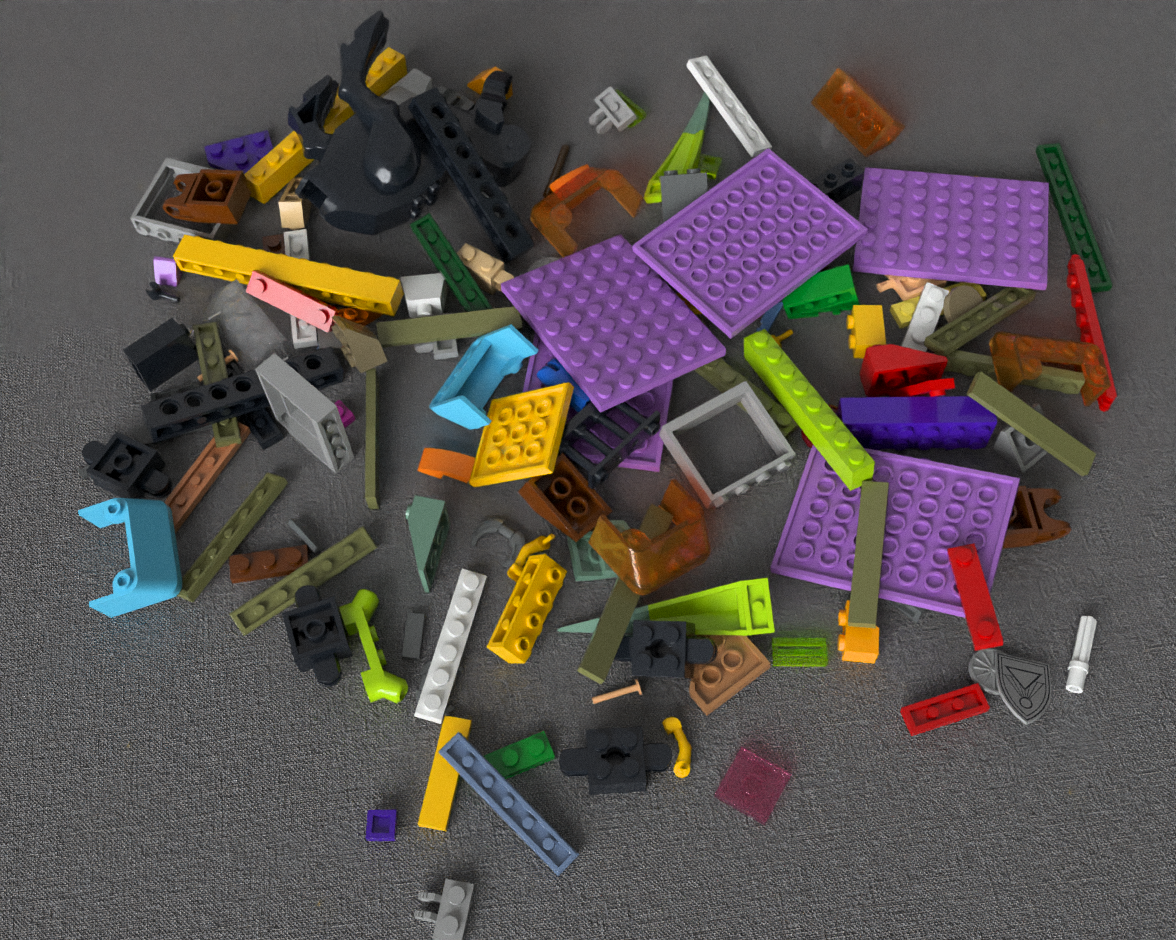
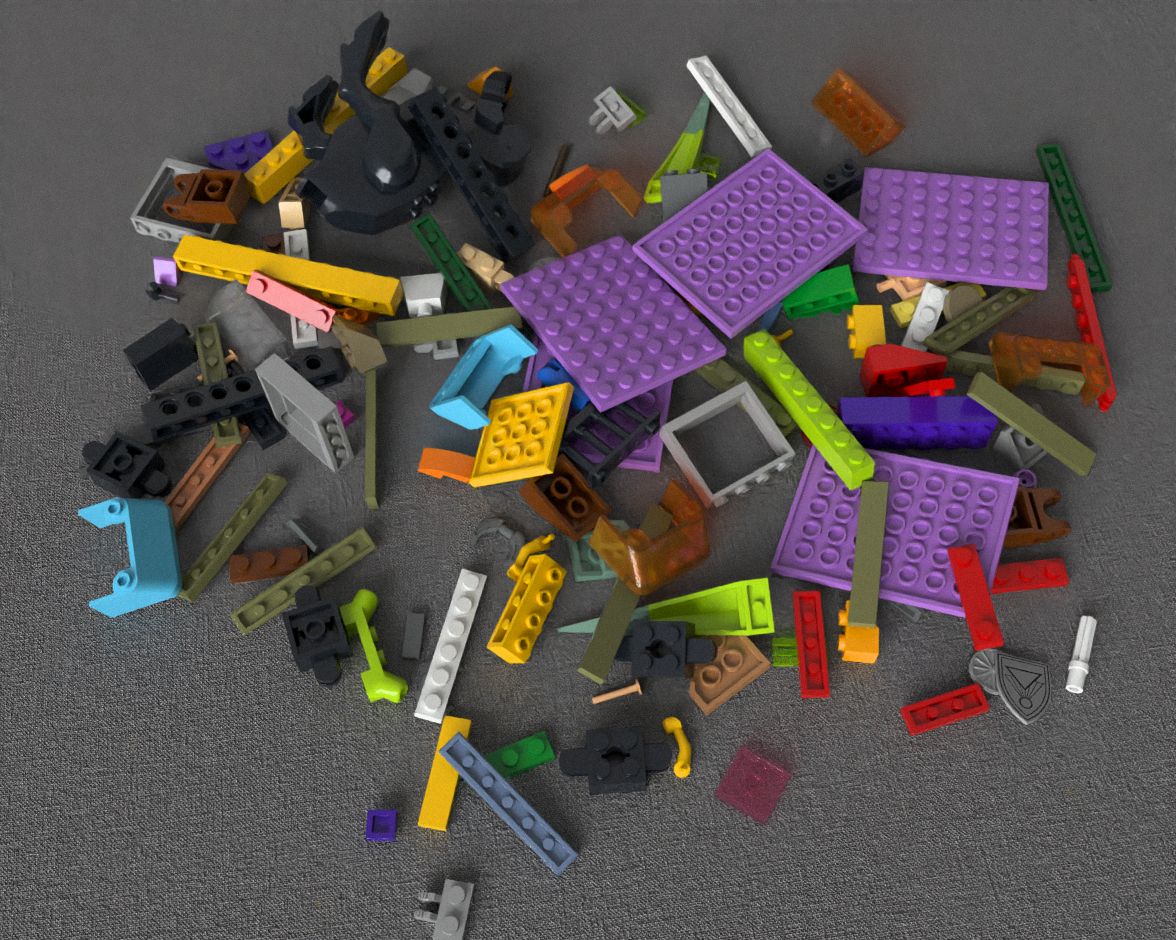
sand green slope [406,495,451,593] -> none
none -> red plate [792,591,830,698]
none -> red plate [991,558,1069,594]
none -> medium lavender plate [1013,469,1037,488]

